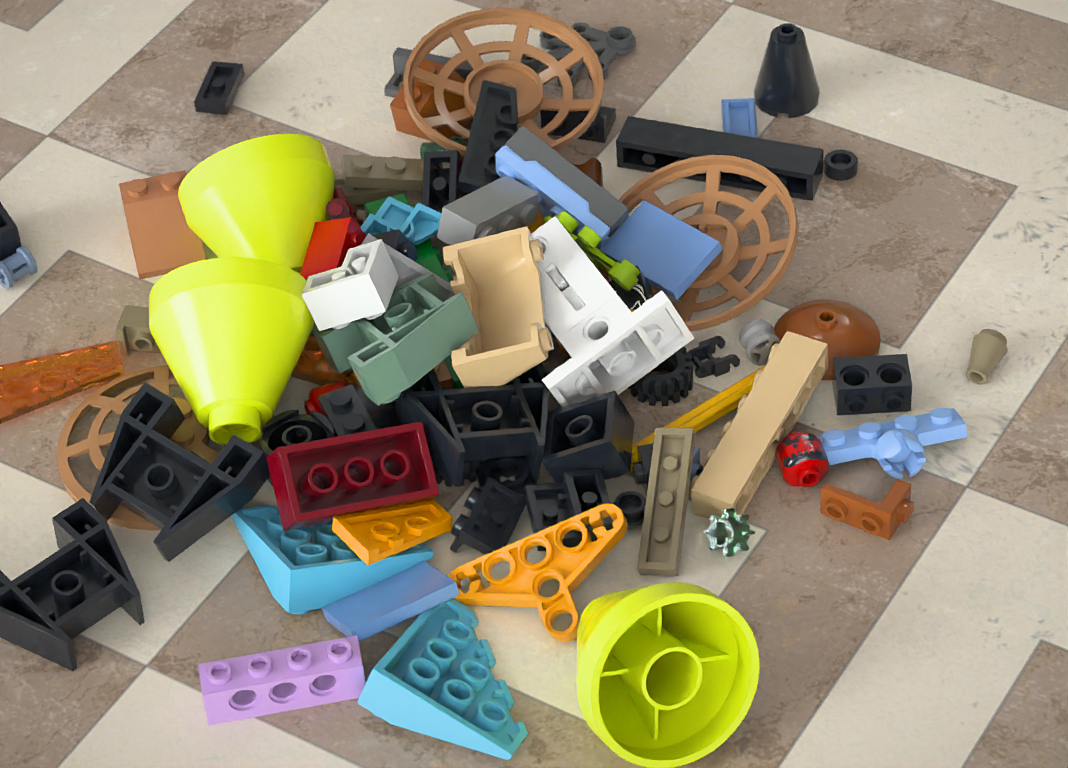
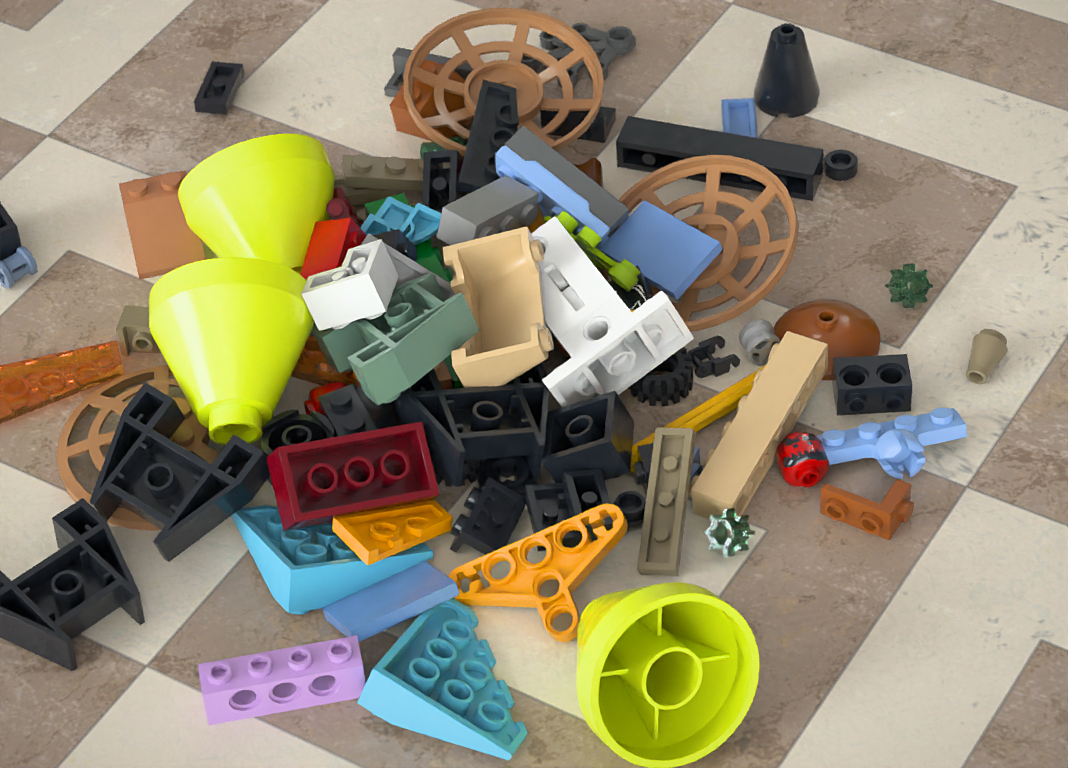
none -> clear green gear [885,263,933,308]

